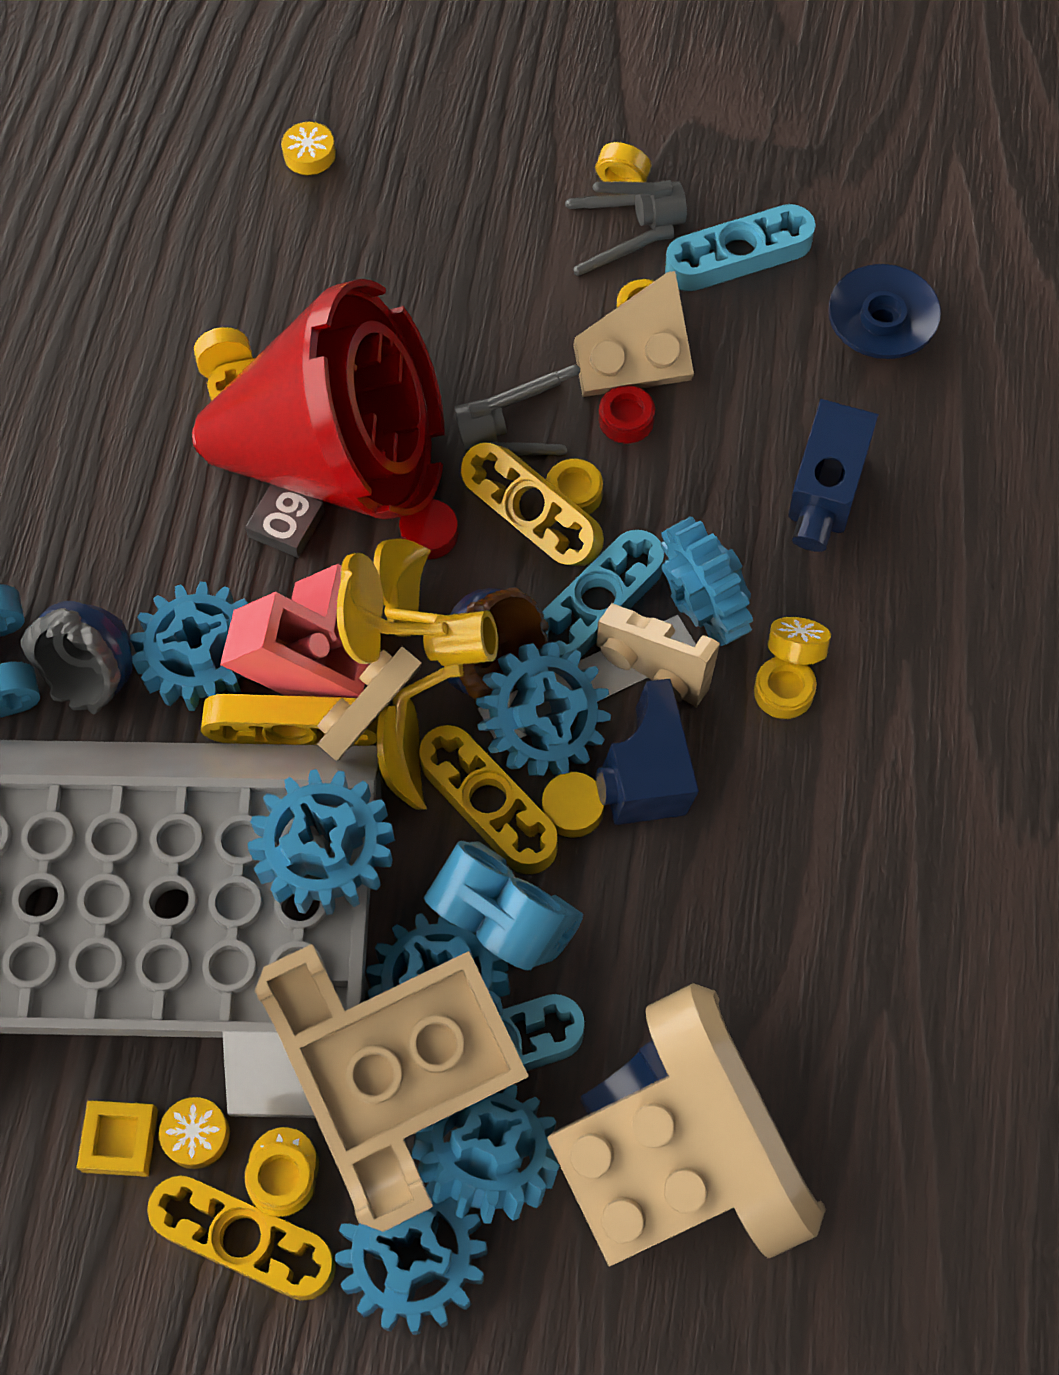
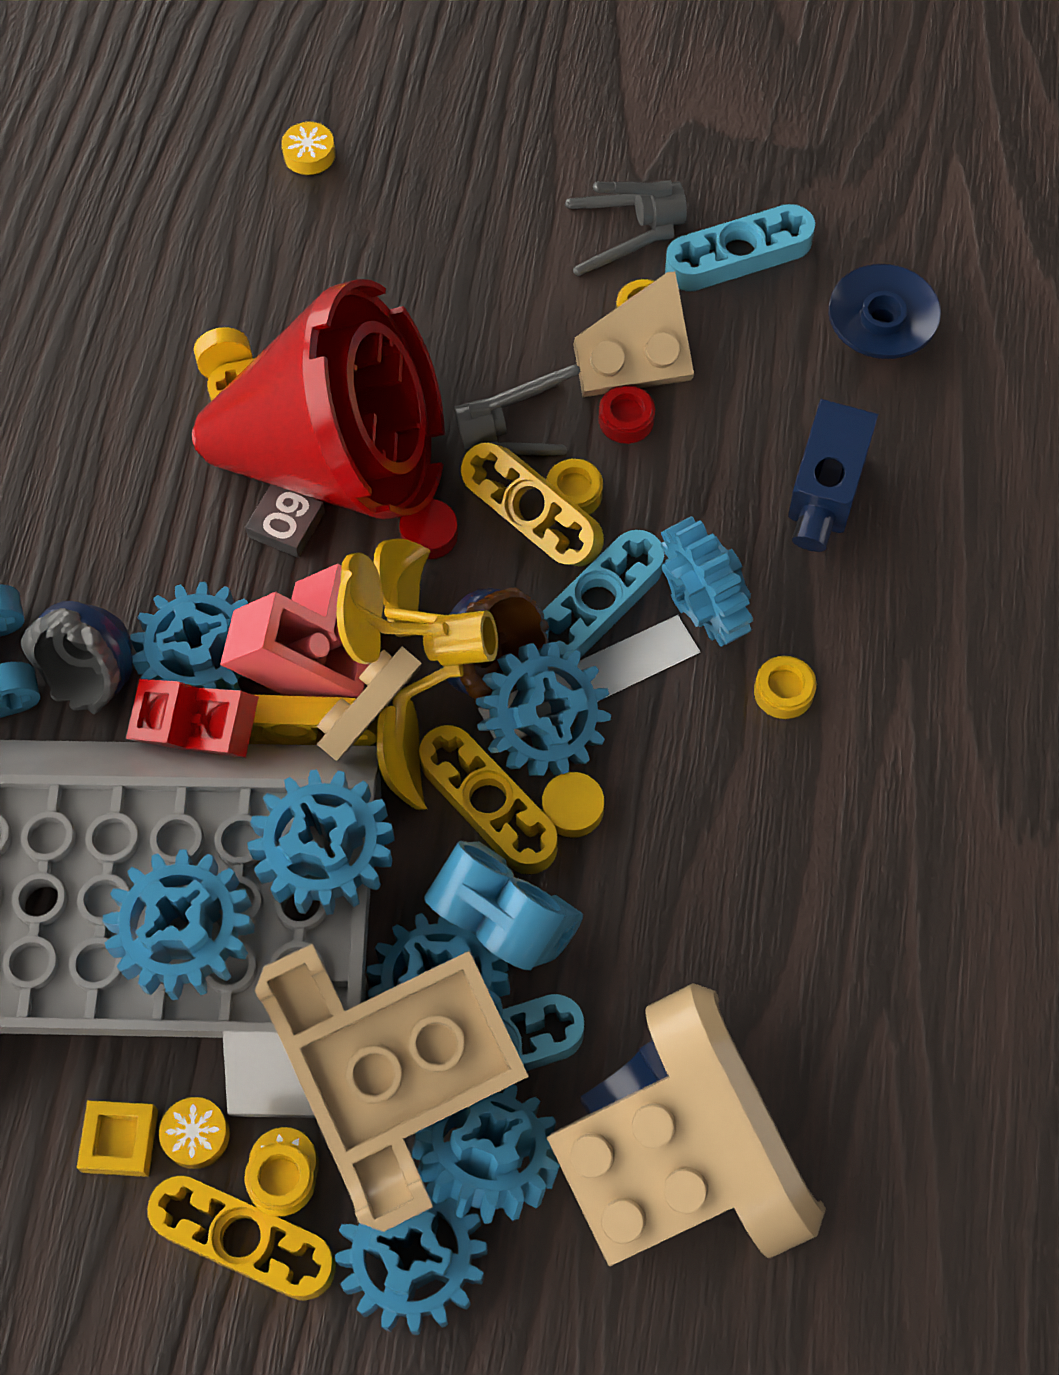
yellow tile [595,142,651,182] -> none
tan wing [596,603,720,708] -> none
dark blue arch [596,679,699,825] -> none
yellow tile [768,617,831,665] -> none
none -> dark azure gear [102,849,255,1000]
none -> red slope [126,679,259,758]

